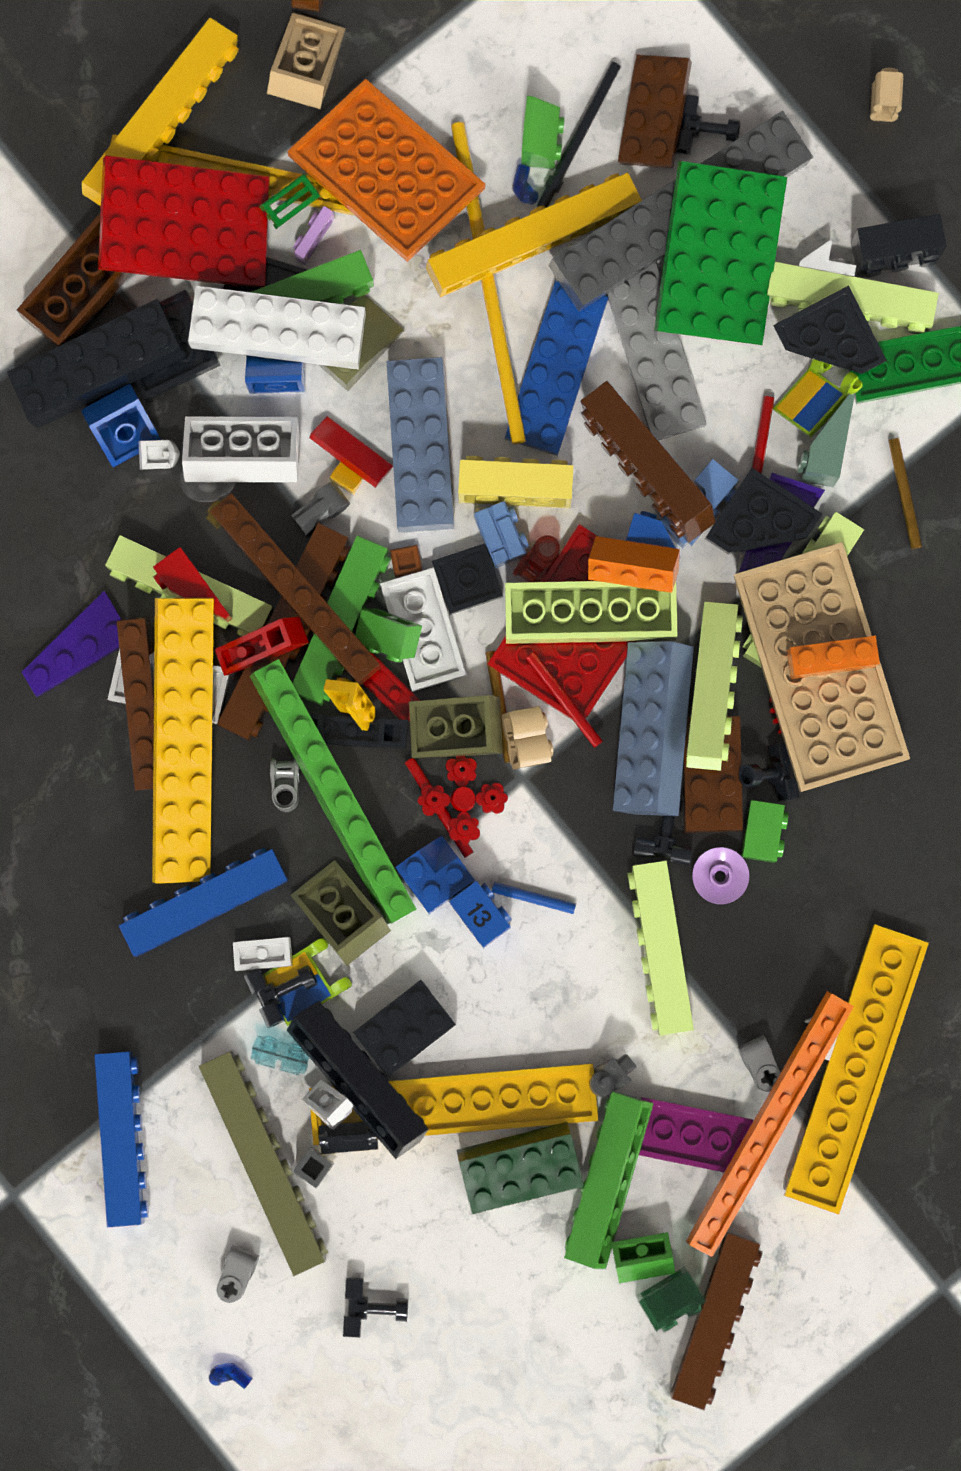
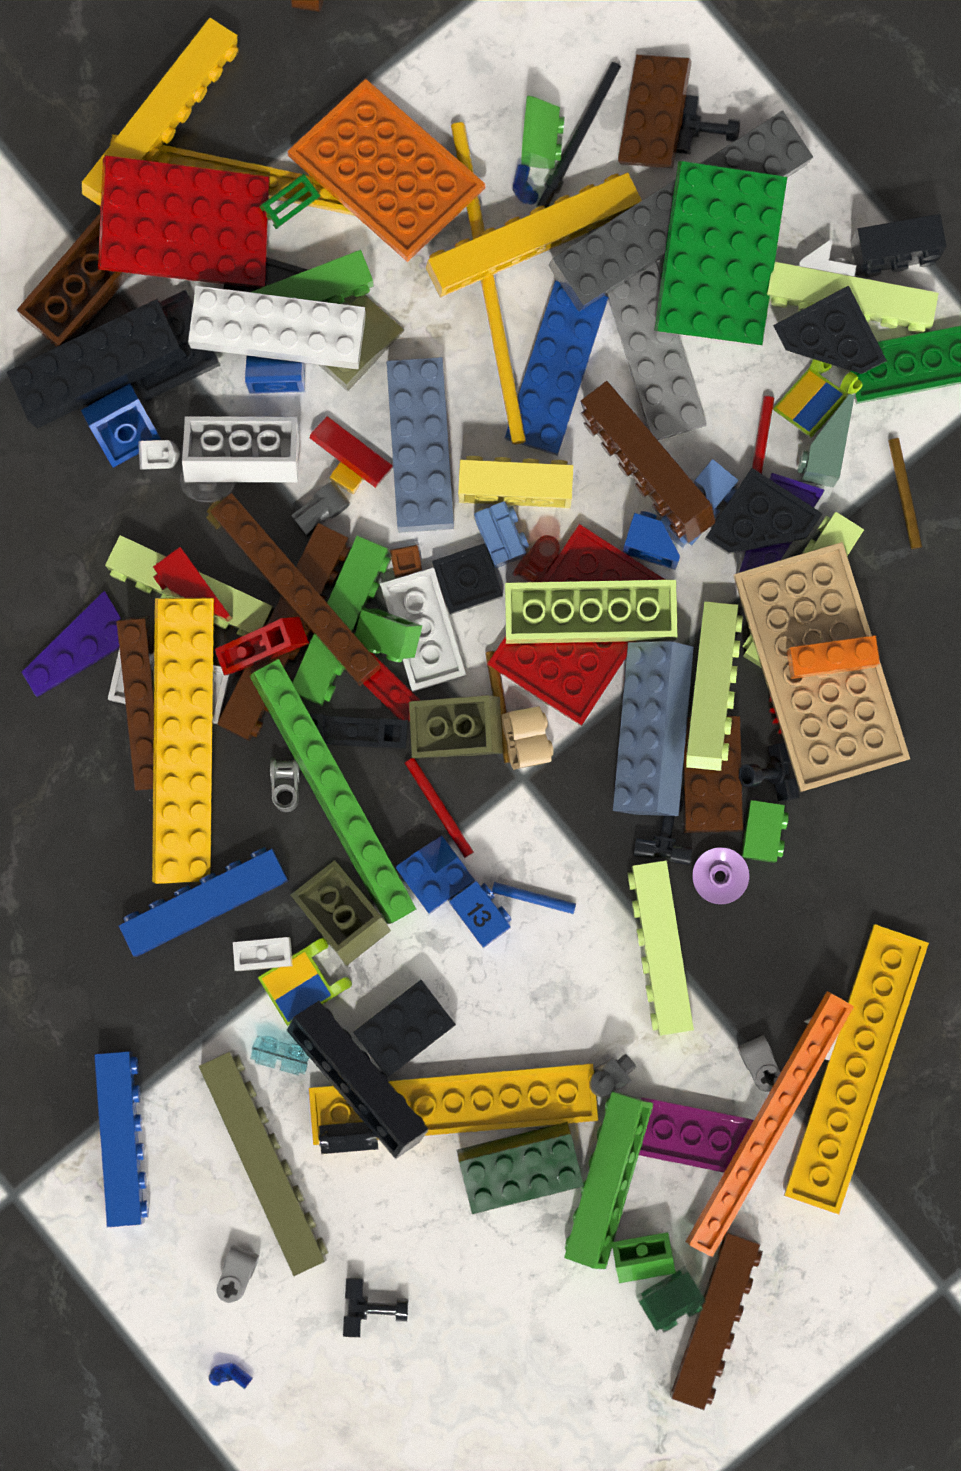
black bar [244,965,318,1028] -> none
tan slope [267,13,345,109] -> none
lavender plate [293,206,335,265] -> none
dark grey brick [293,1147,335,1188] -> none
white slope [301,1079,353,1130] -> none
yellow bracket [323,678,375,731] -> none
red plant [417,756,508,845] -> none
red bar [525,652,603,748] -> none
orange brick [588,536,680,593] -> none
tan brick [870,68,903,122] -> none

